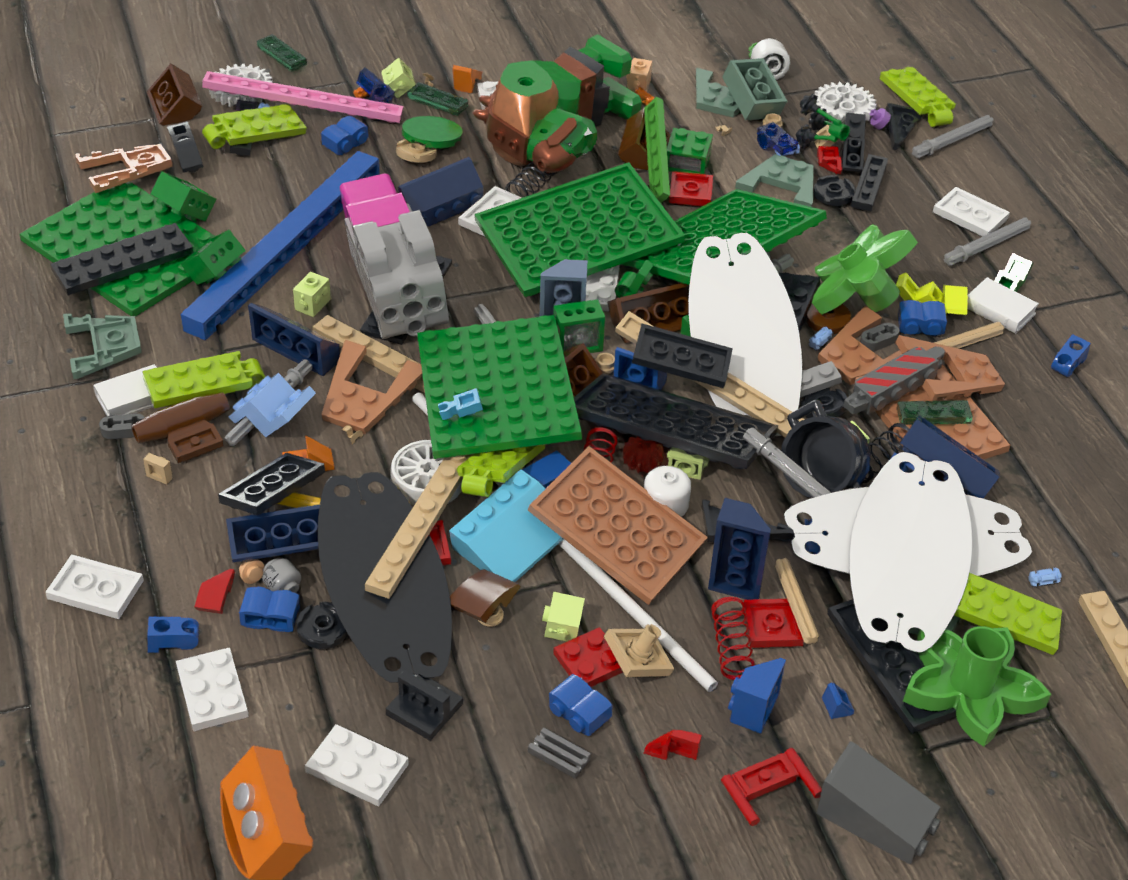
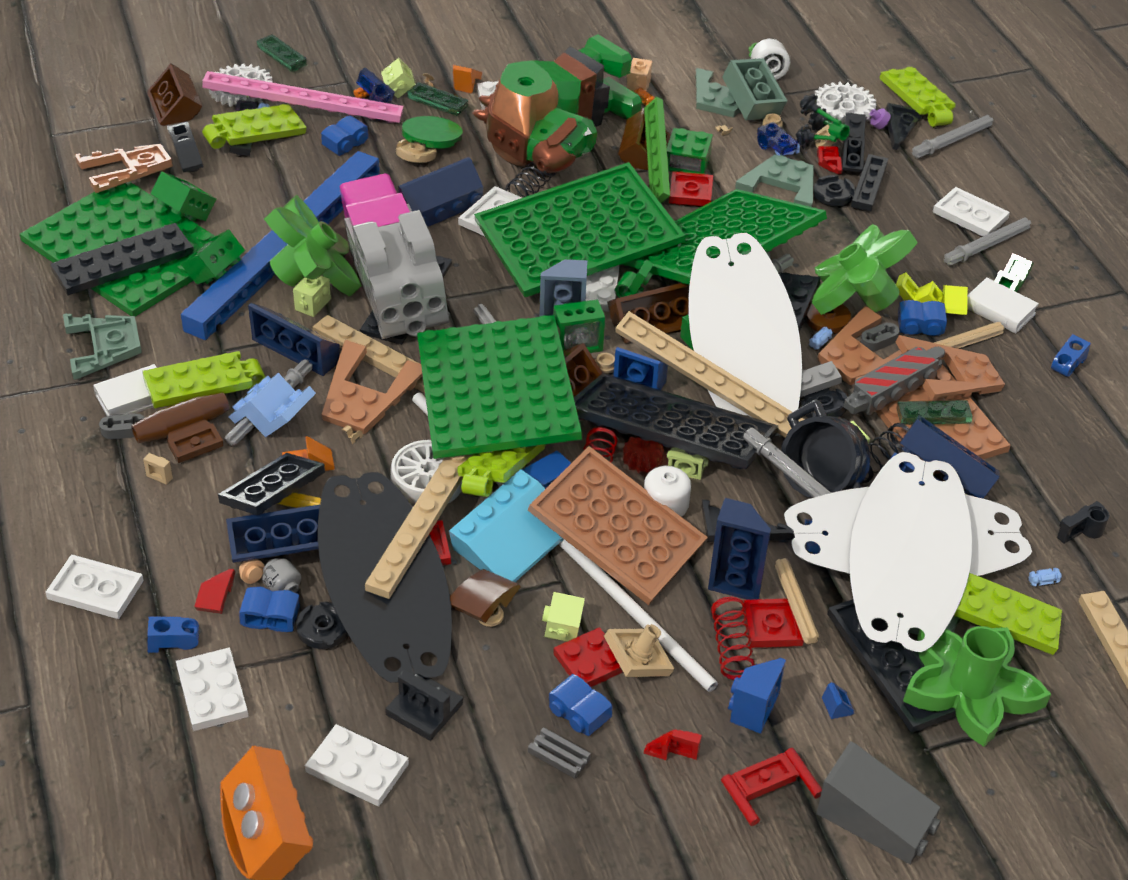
dark azure plate [438,388,483,420] -> none
black plate [632,323,733,388] -> none
none -> bright green plant [264,195,361,296]
none -> black plate [1057,501,1110,544]

